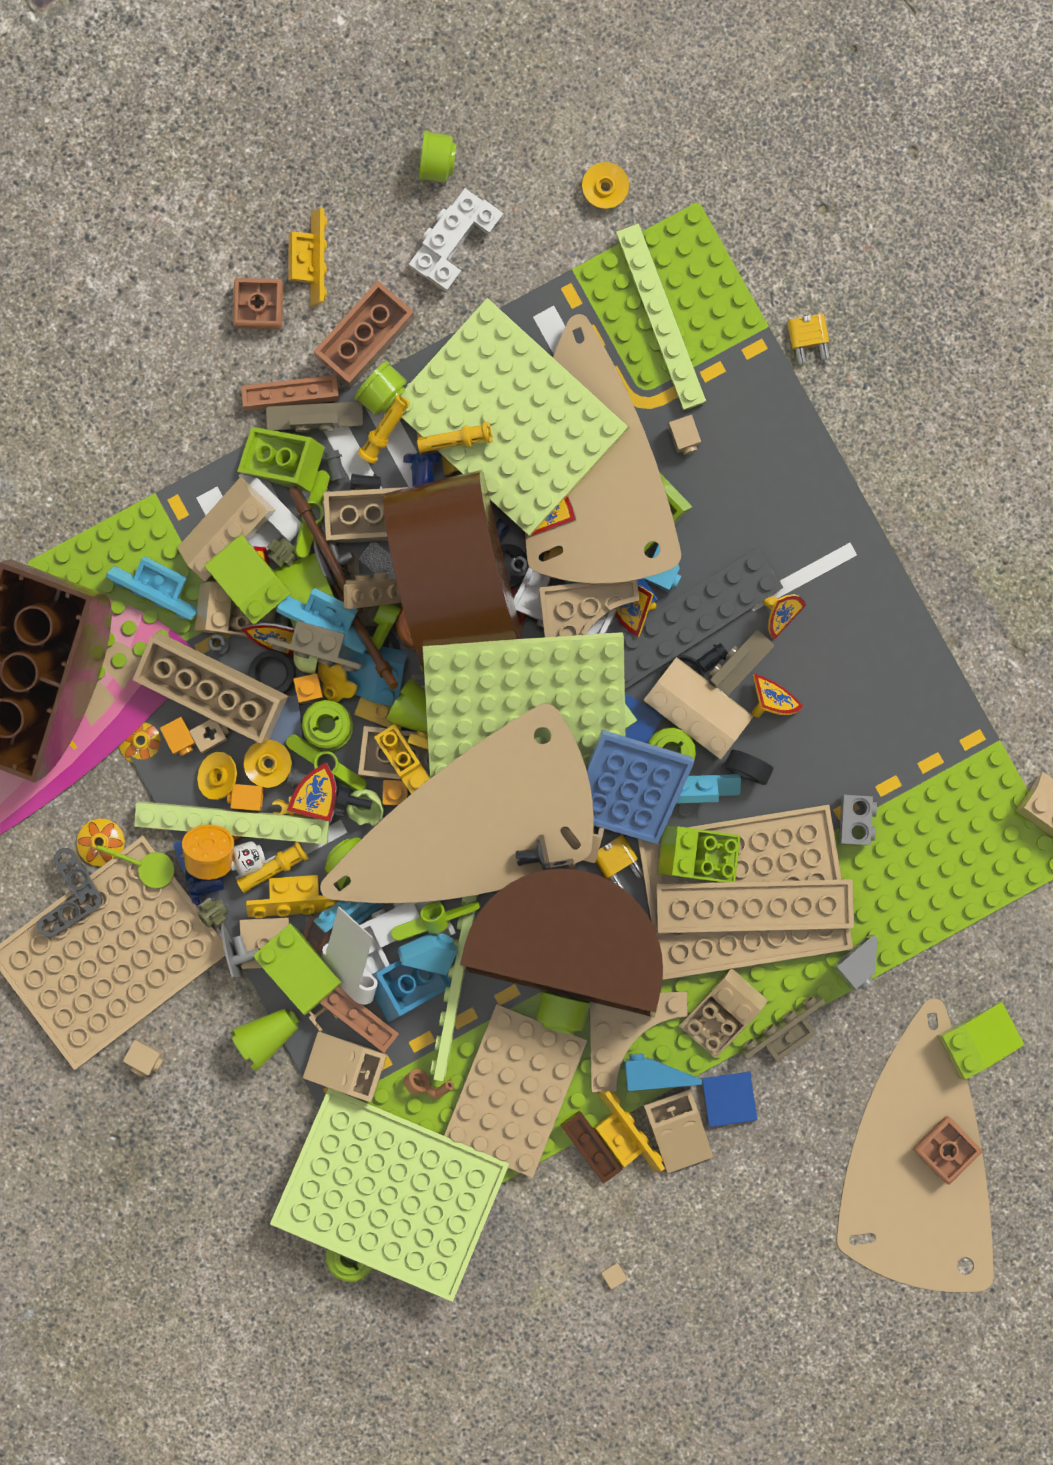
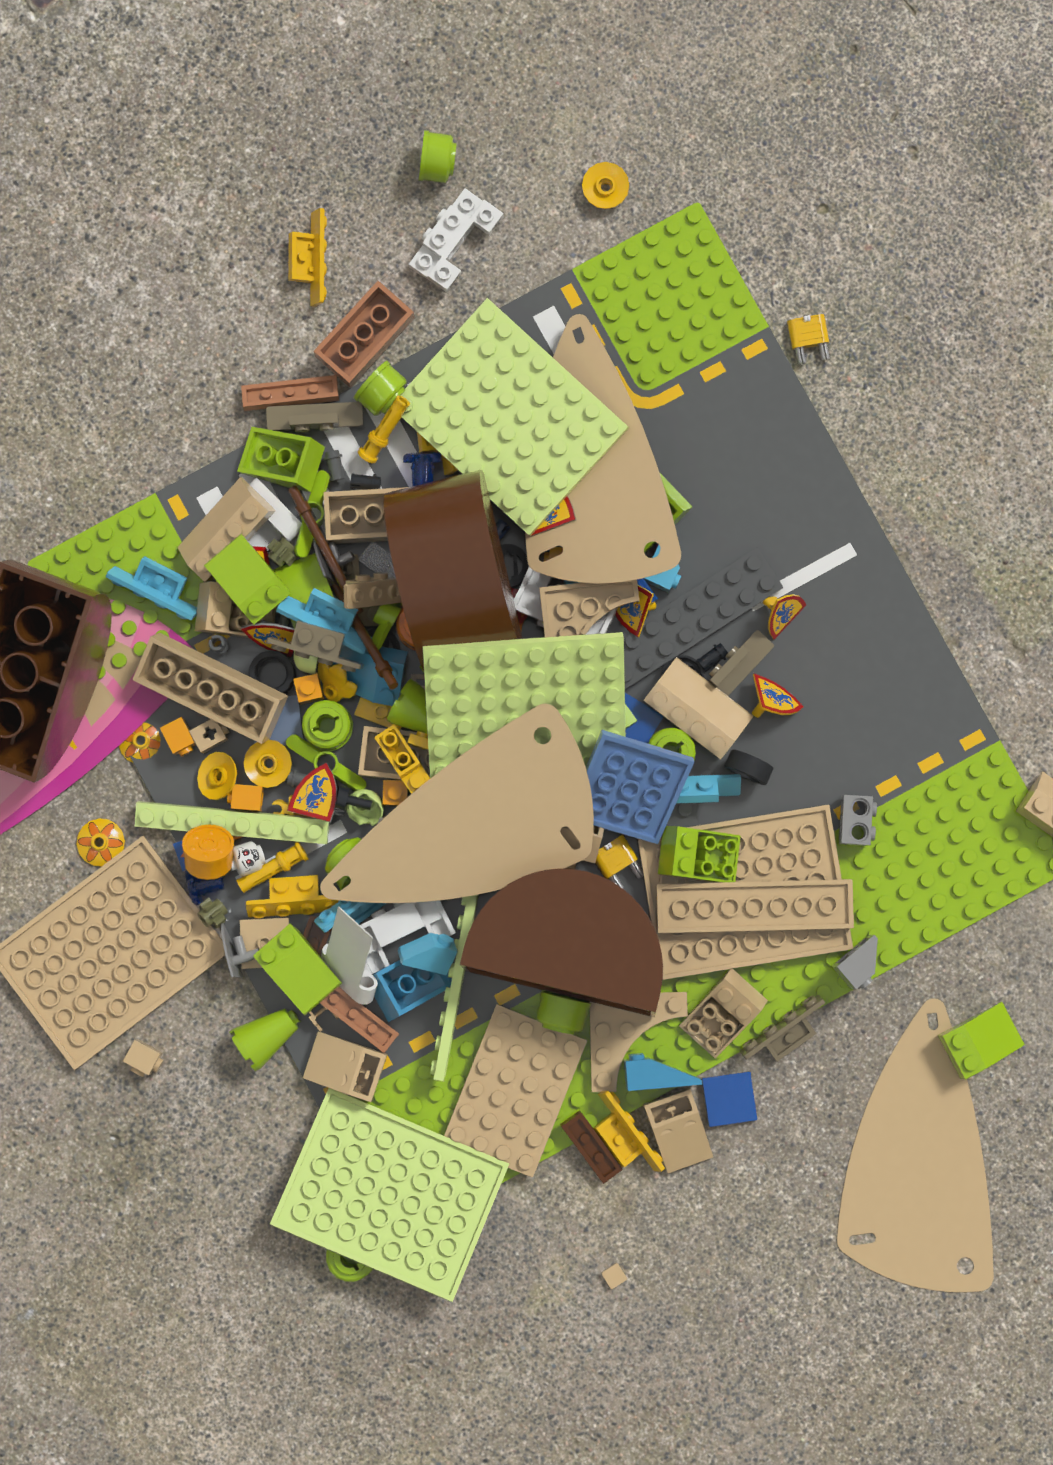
dark grey beam [37,848,103,937] -> none
lime piece [96,845,175,888] -> none
nougat brick [233,278,283,329] -> none
lime piece [391,901,480,941] -> none
nougat plate [404,1069,454,1100] -> none
yellow pin [417,421,493,453] -> none
dark grey pin [509,556,529,577] -> none
black bracket [516,835,574,870] -> none
yellowish green plate [616,224,706,411] -> none
tan brick [668,415,701,455] -> none
nougat brick [913,1116,983,1185] -> none

